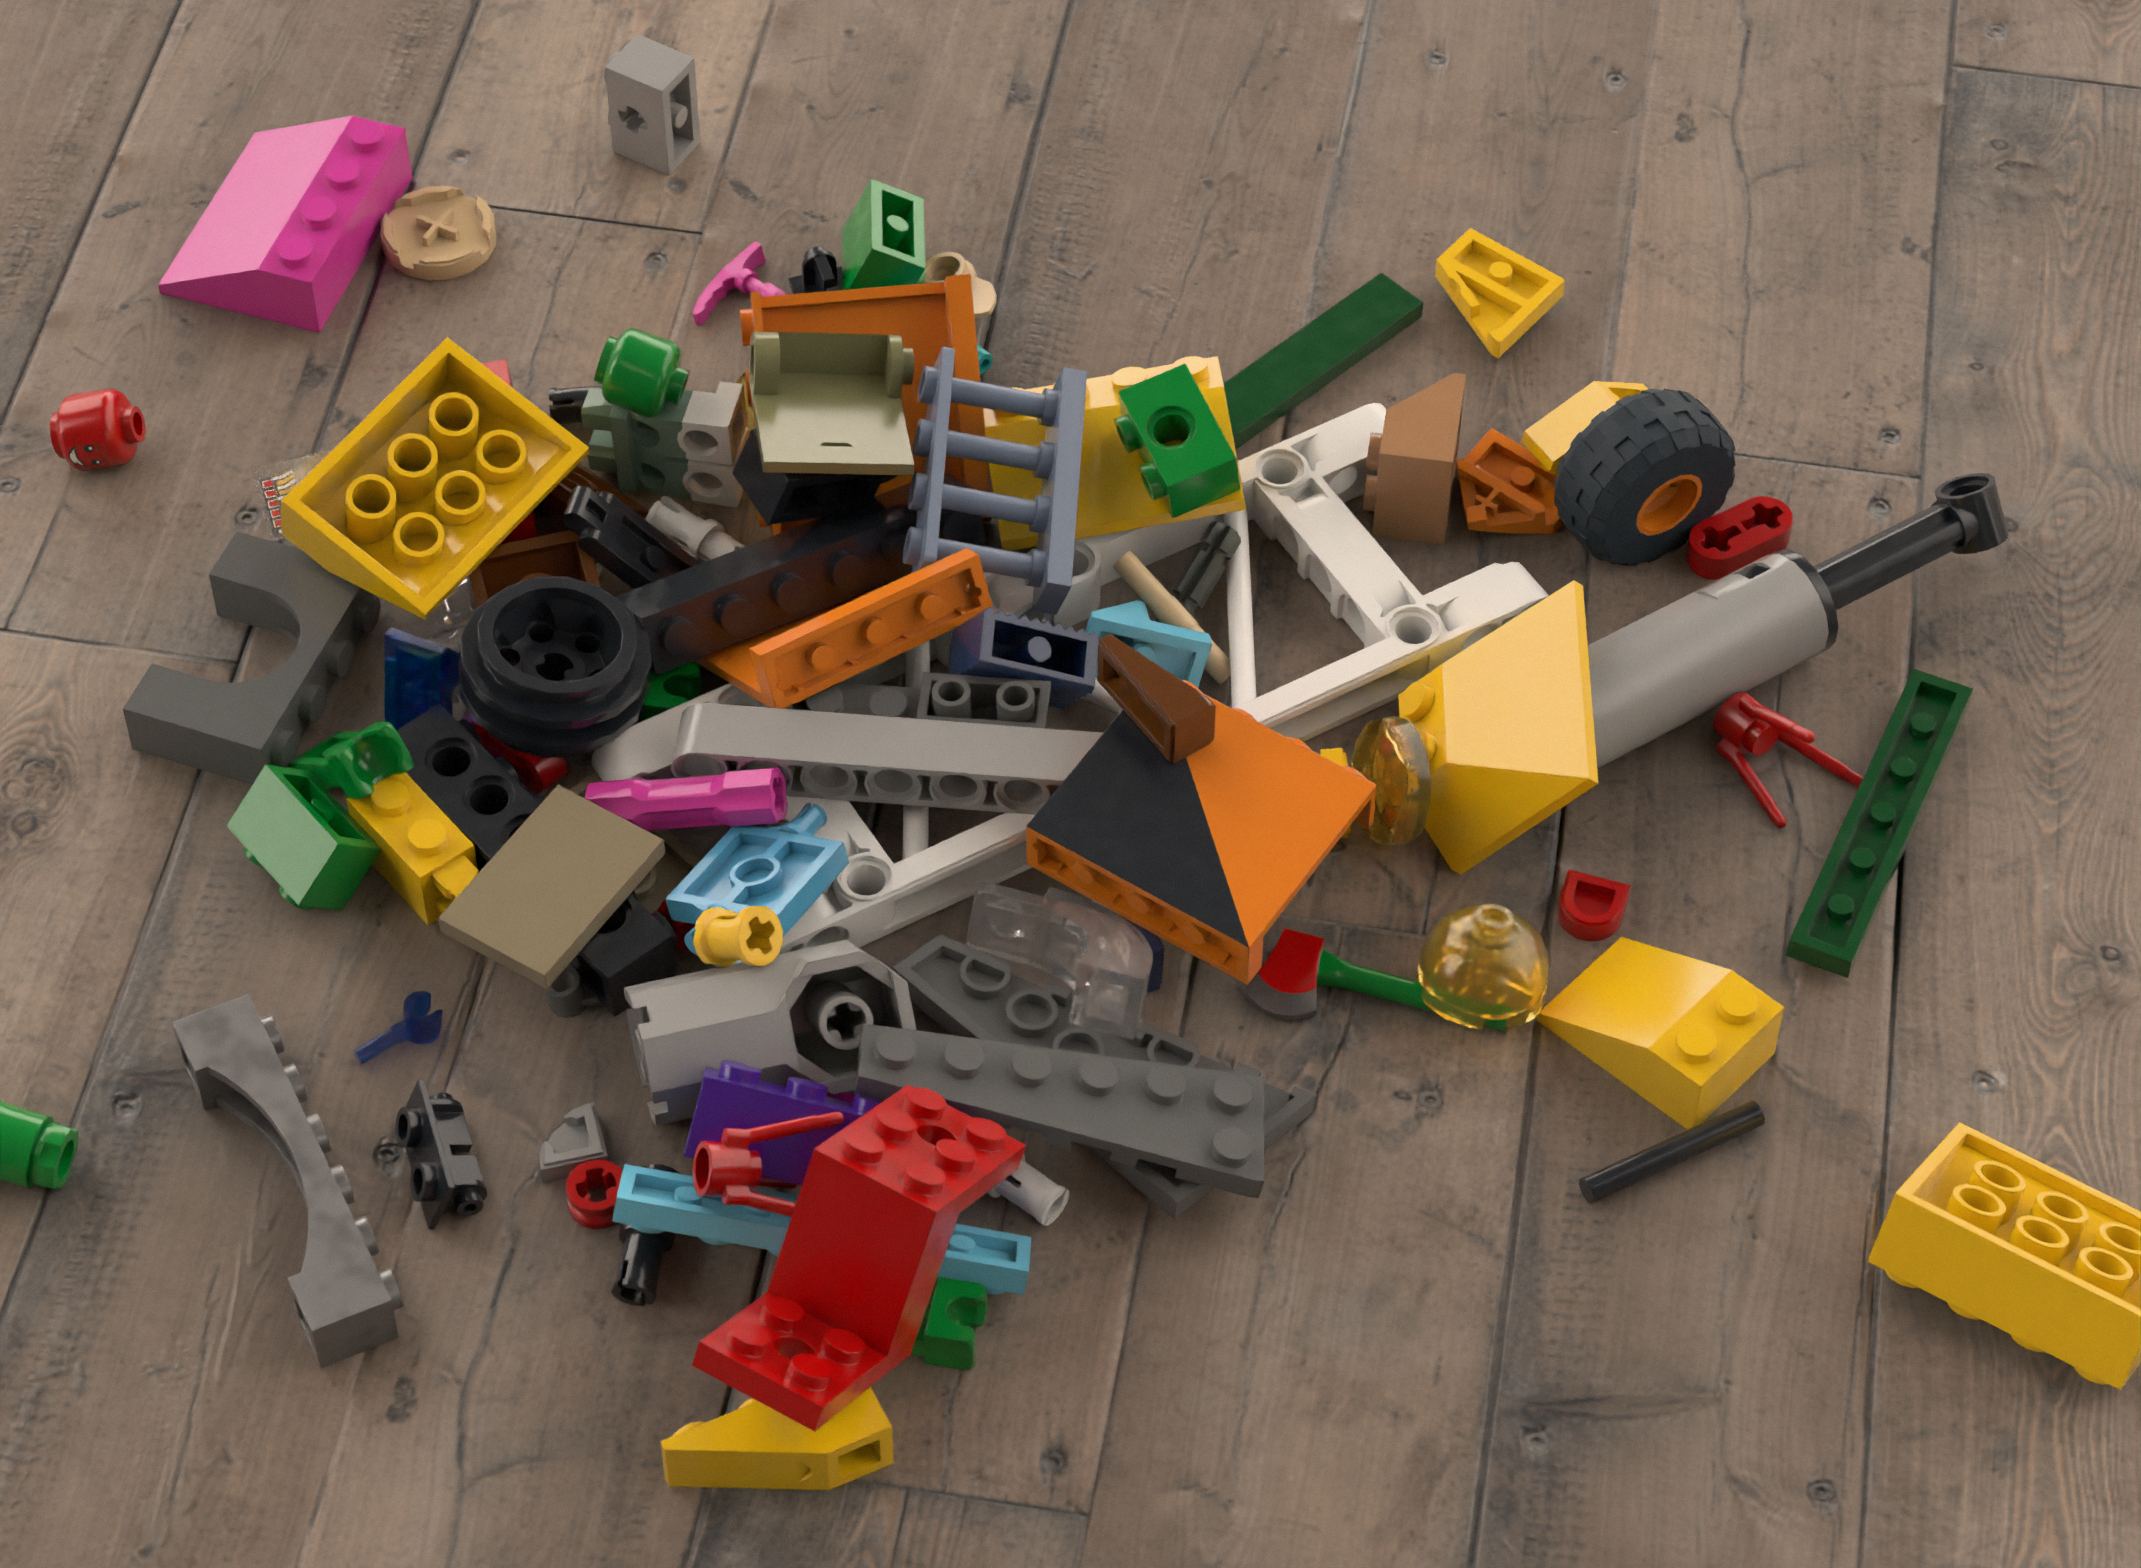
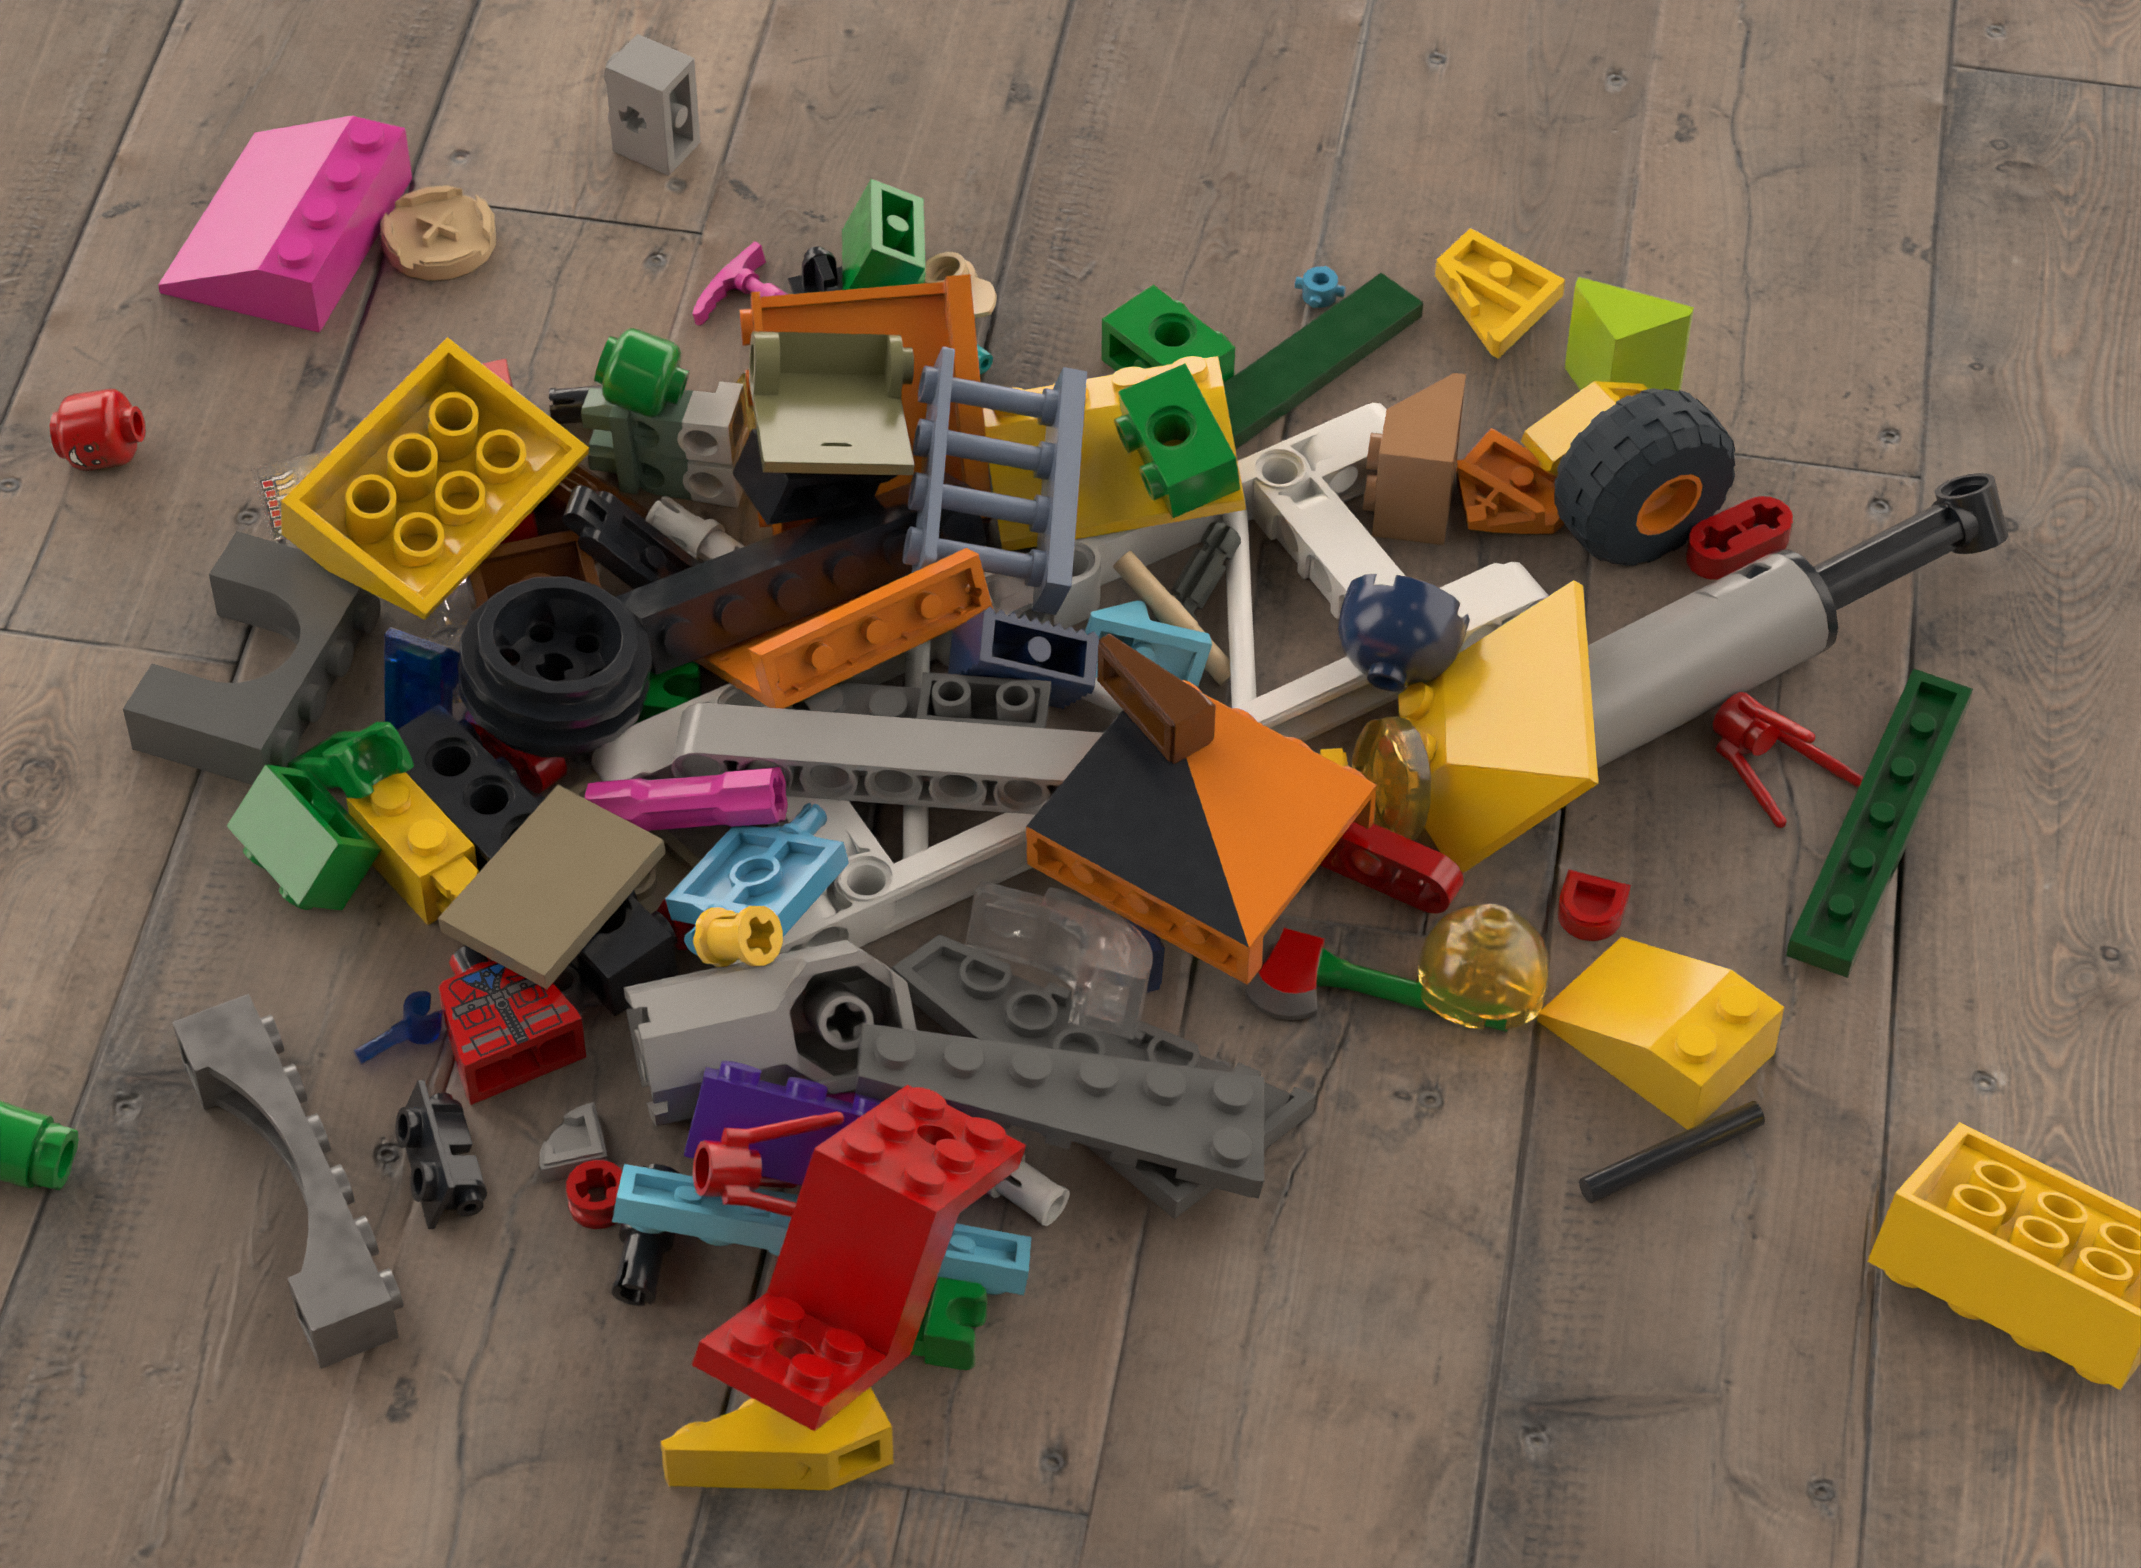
none -> red torso [438,945,587,1105]
none -> green brick [1101,284,1235,383]
none -> dark azure piece [1295,266,1346,308]
none -> red beam [1320,821,1464,914]
none -> dark blue cylinder [1338,574,1470,692]
none -> lime slope [1565,277,1694,391]

